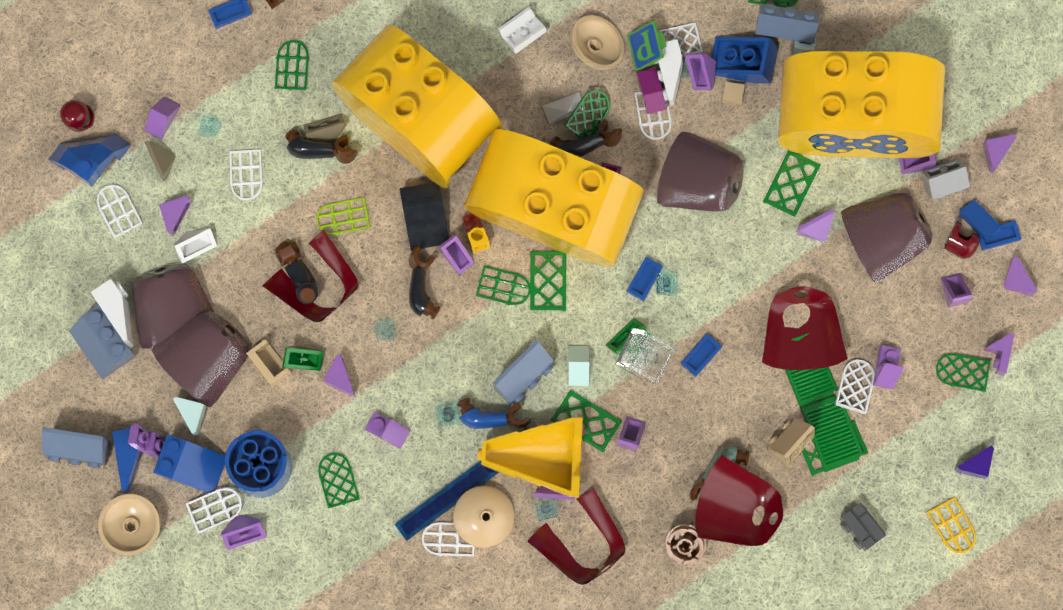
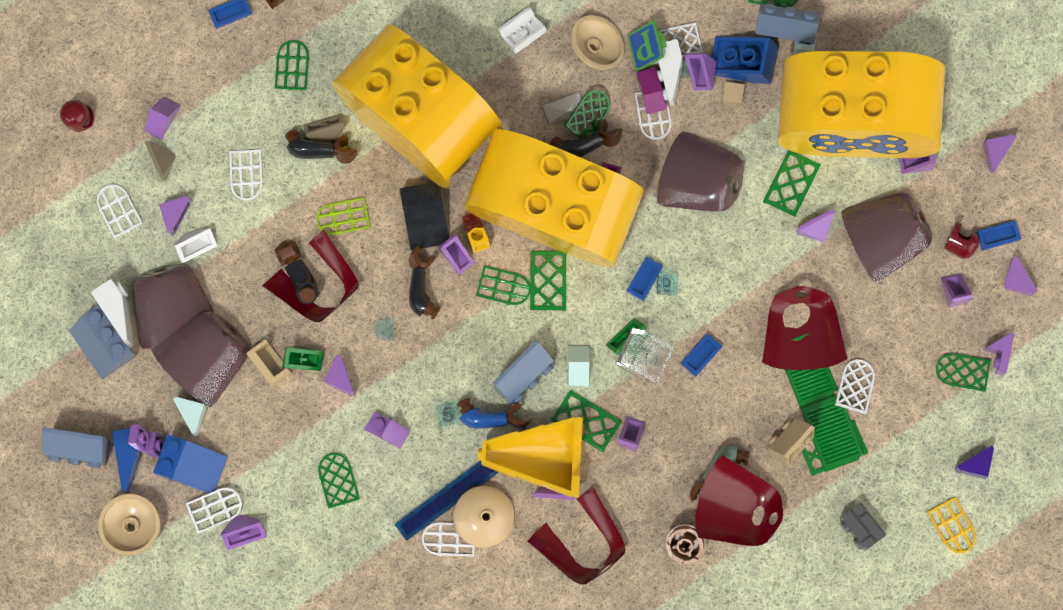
blue brick [48,134,131,187] -> none
clear light blue tile [198,116,221,138] -> none
blue brick [225,430,292,498] -> none
clear light blue tile [534,499,558,521] -> none
medium lavender slope [873,345,903,389] -> none
brick [921,158,970,200] -> none
blue tile [959,200,1002,241] -> none

